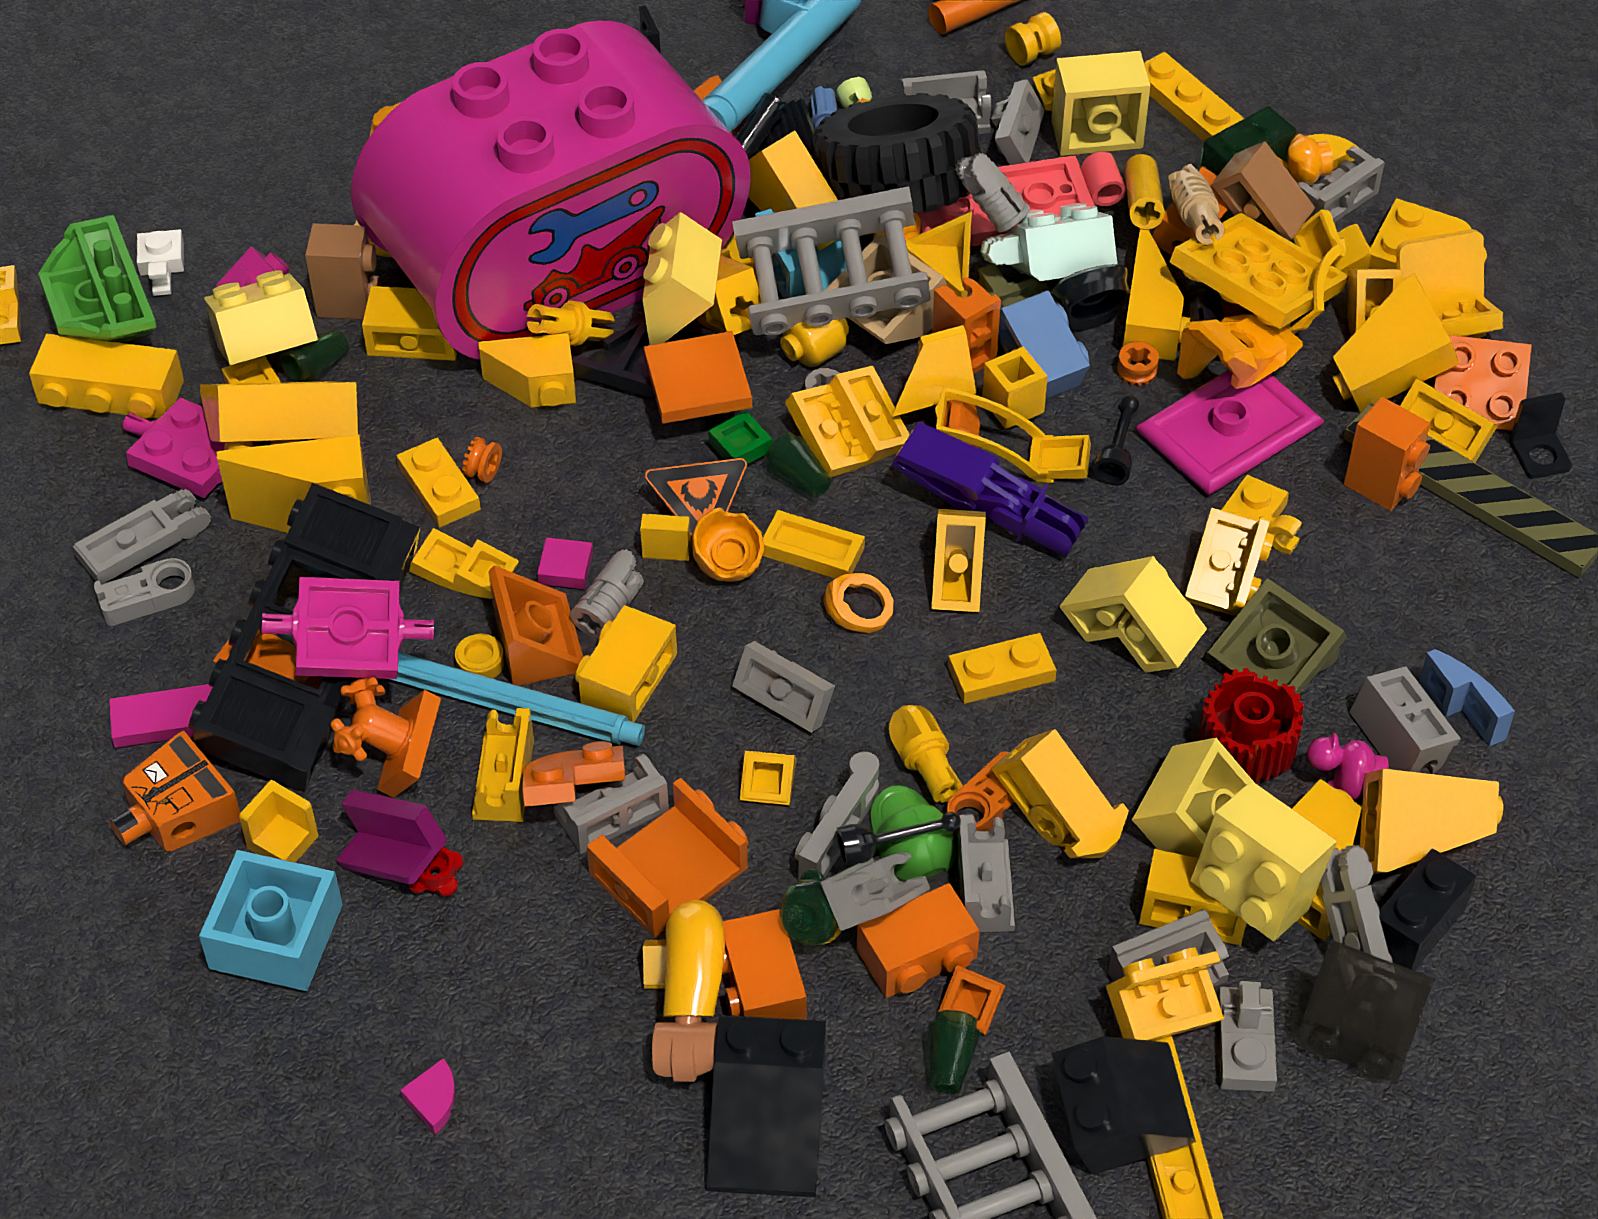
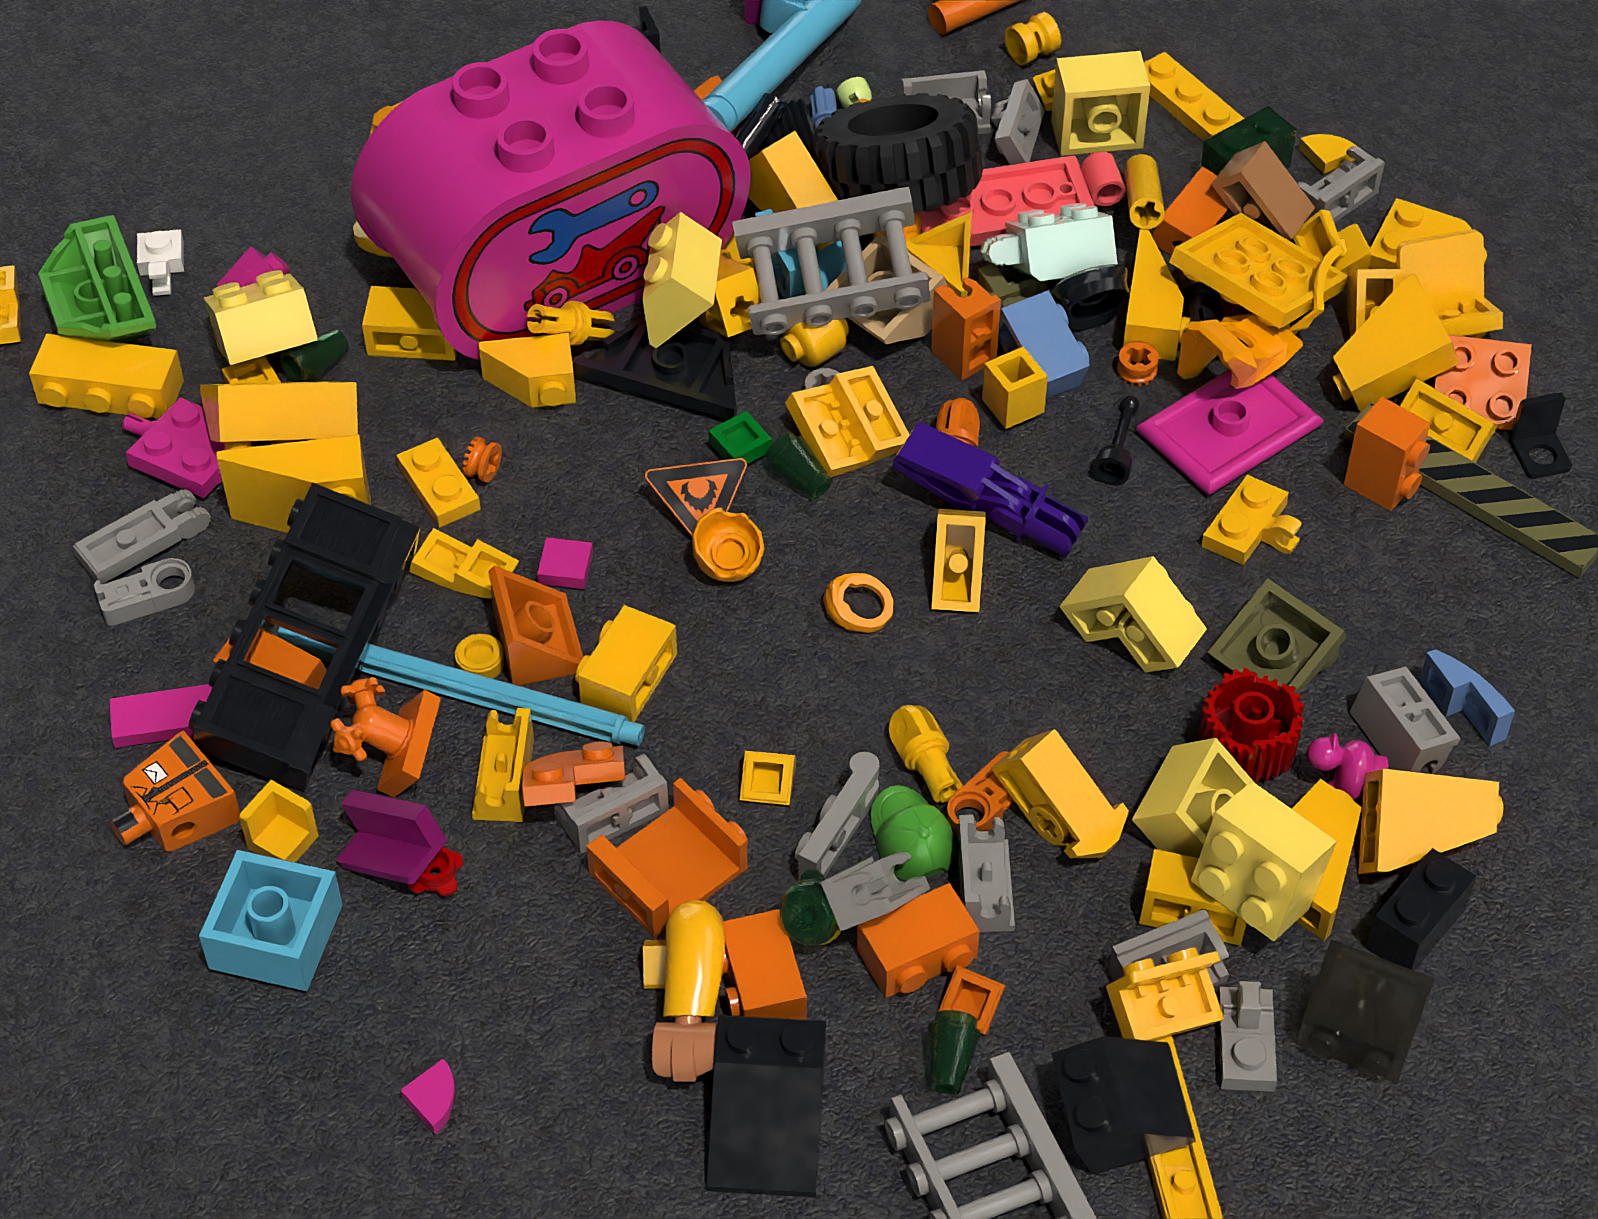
dark pink plate [262,577,434,679] -> none
medium nougat brick [305,223,381,320] -> none
light grey hinge [570,549,644,639] -> none
yellow tile [640,514,691,561] -> none
orange tile [644,331,752,424] -> none
light grey hinge [732,641,835,733] -> none
yellow tile [763,510,865,578] -> none
black hinge [836,812,961,868] -> none
yellow slope [892,325,977,417] -> none
yellow piece [935,388,1091,483] -> none
yellow plate [948,633,1057,704] -> none
light grey hinge [954,153,1030,233] -> none
tan hinge [1168,164,1224,245] -> none
yellow bracket [1184,508,1275,617] -> none
light orange animal [1278,134,1333,186] -> none
light grey hinge [1321,845,1398,995] -> none

